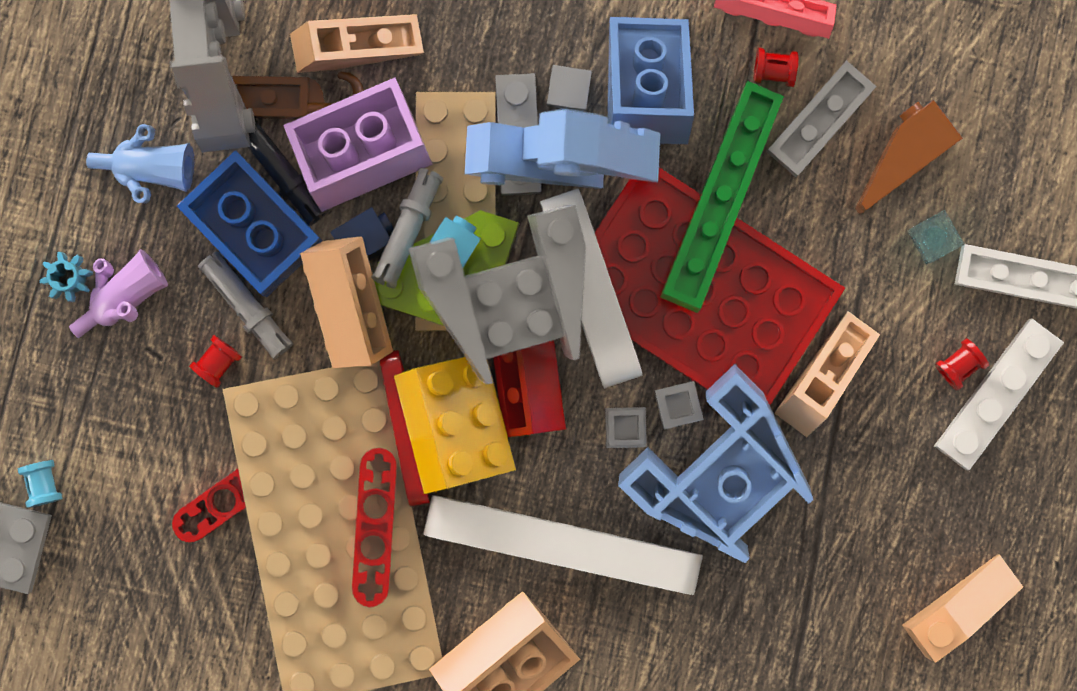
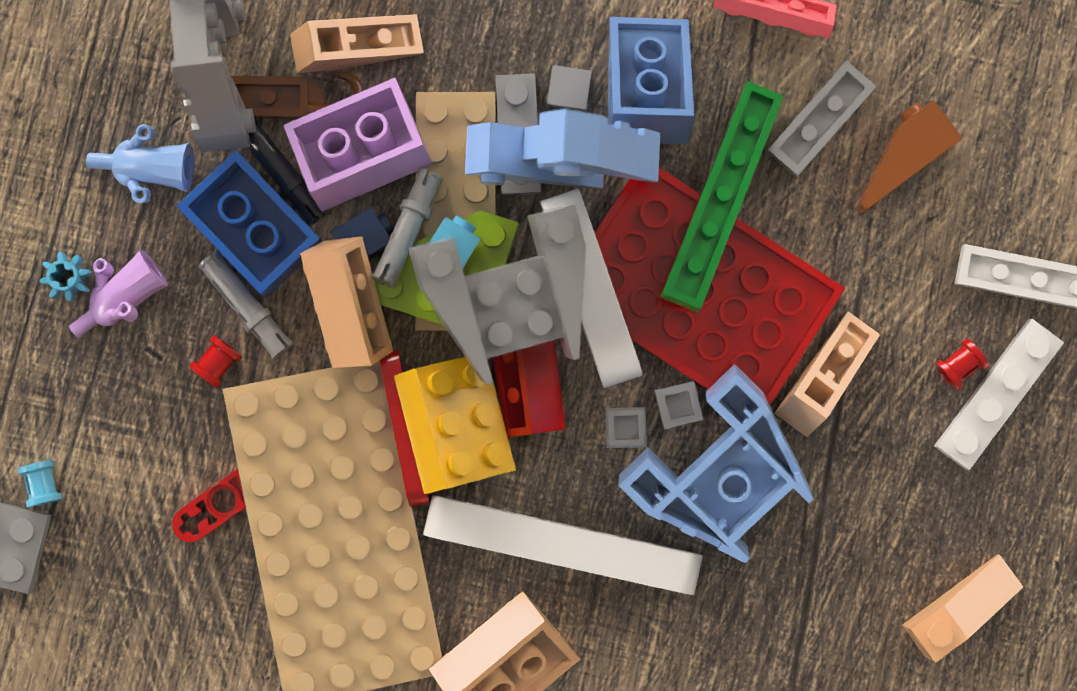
red beam [352,447,397,607] -> none
red bush [753,47,799,87] -> none
clear light blue plate [907,210,964,265] -> none

